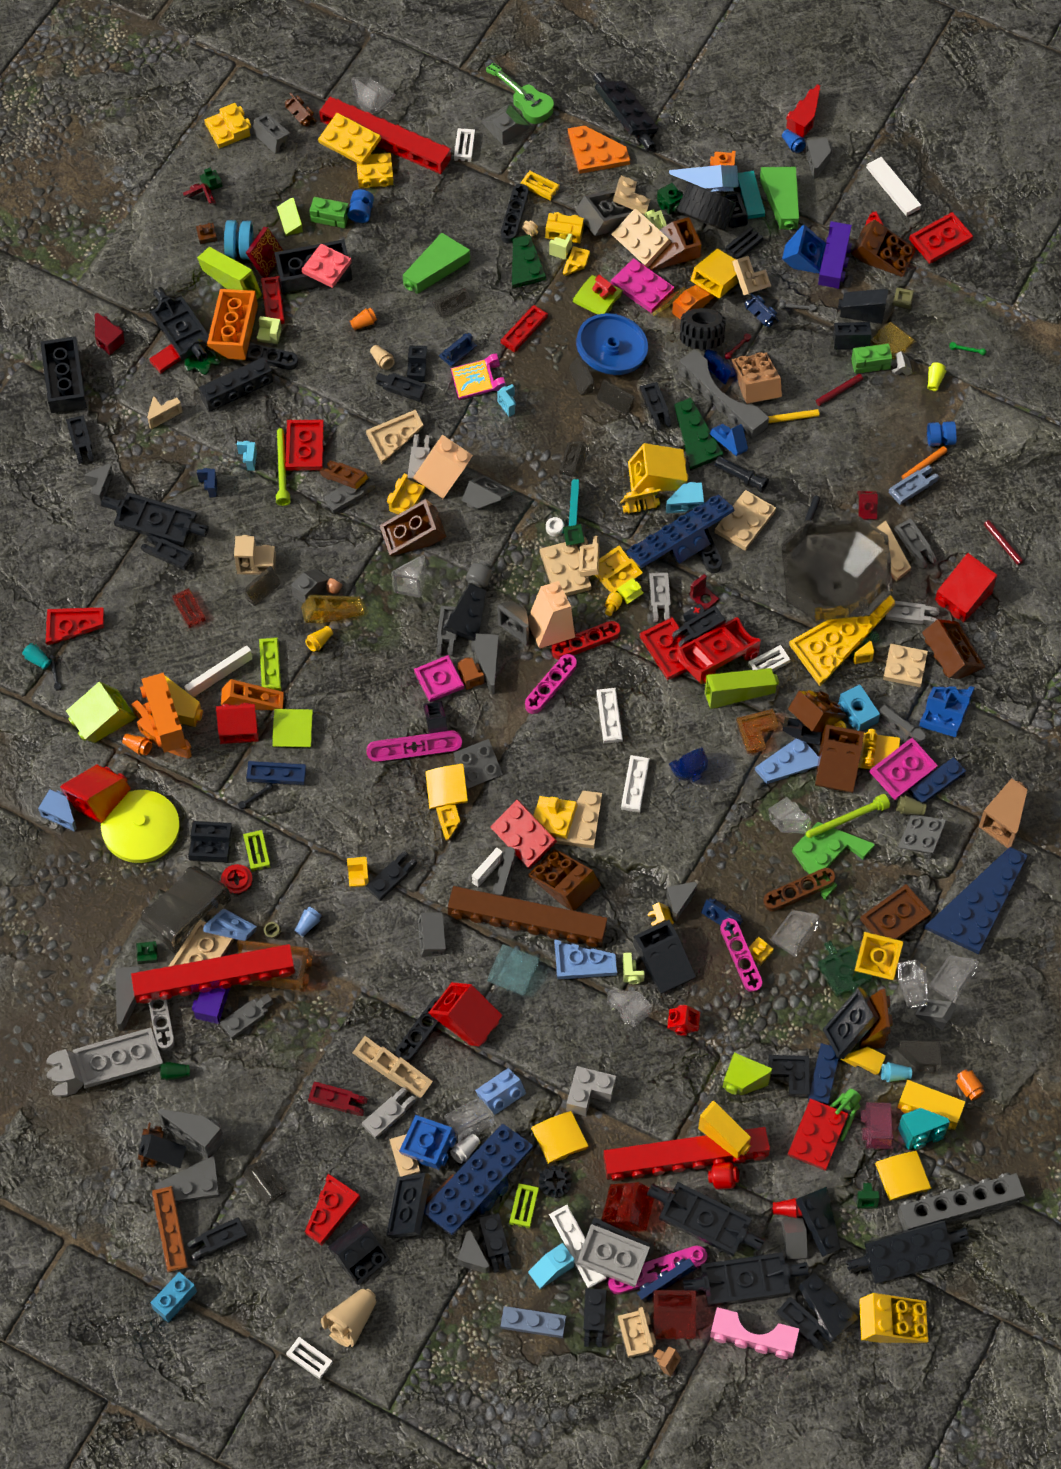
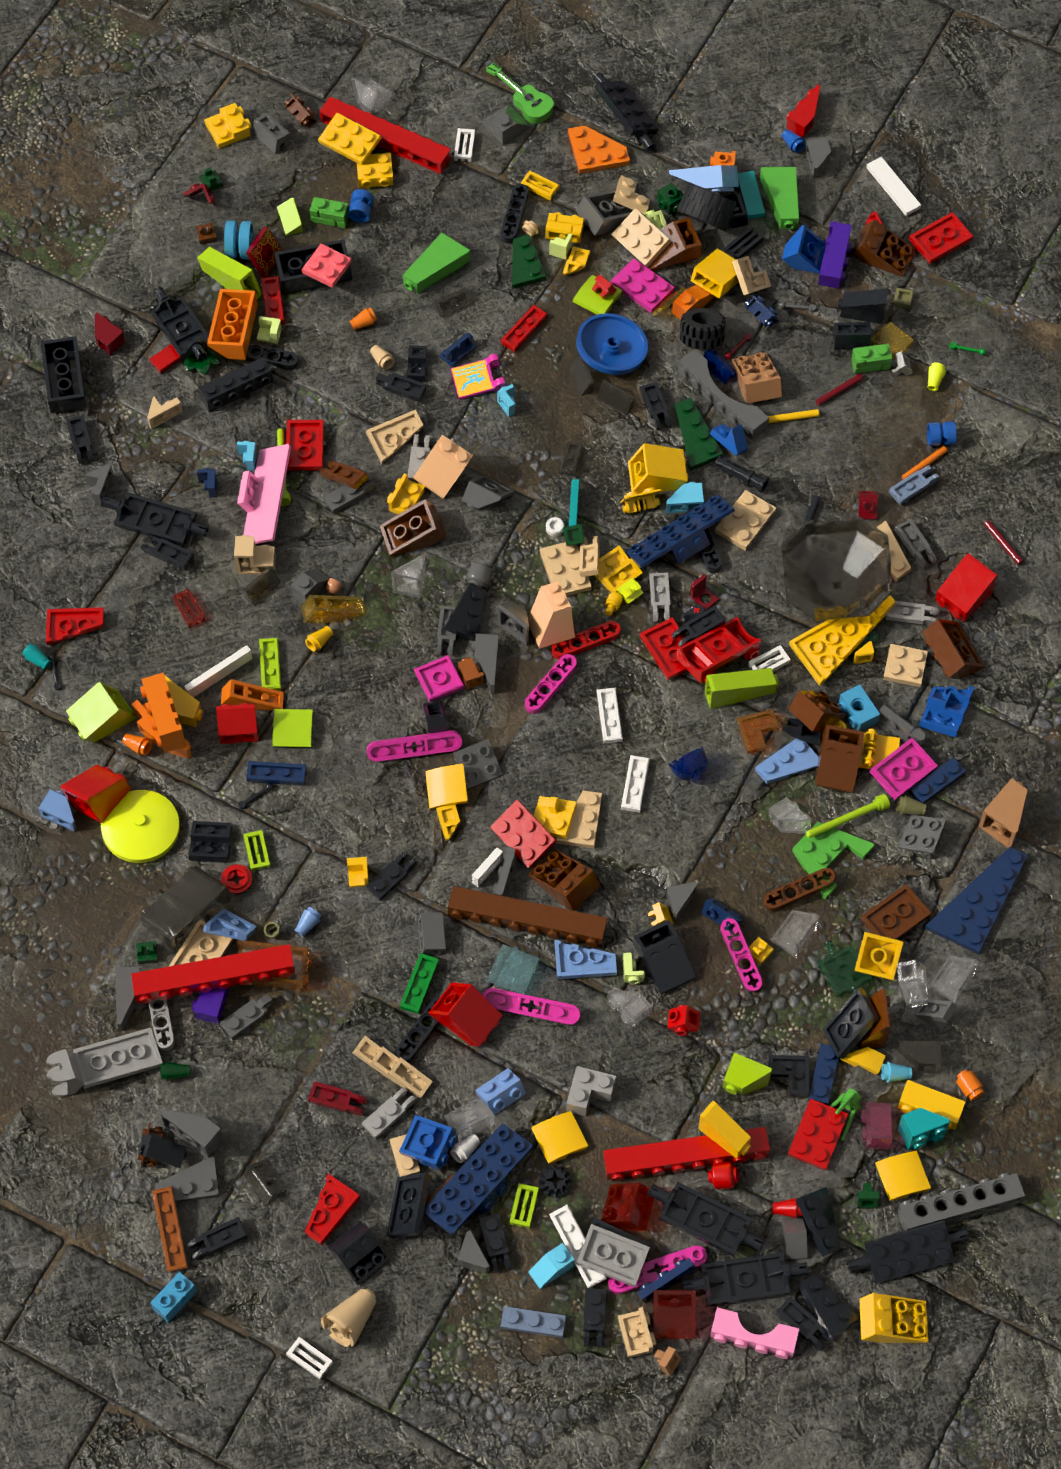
none -> bright pink bracket [237,444,291,544]
none -> green plate [400,953,439,1015]
none -> dark pink piece [483,988,580,1025]

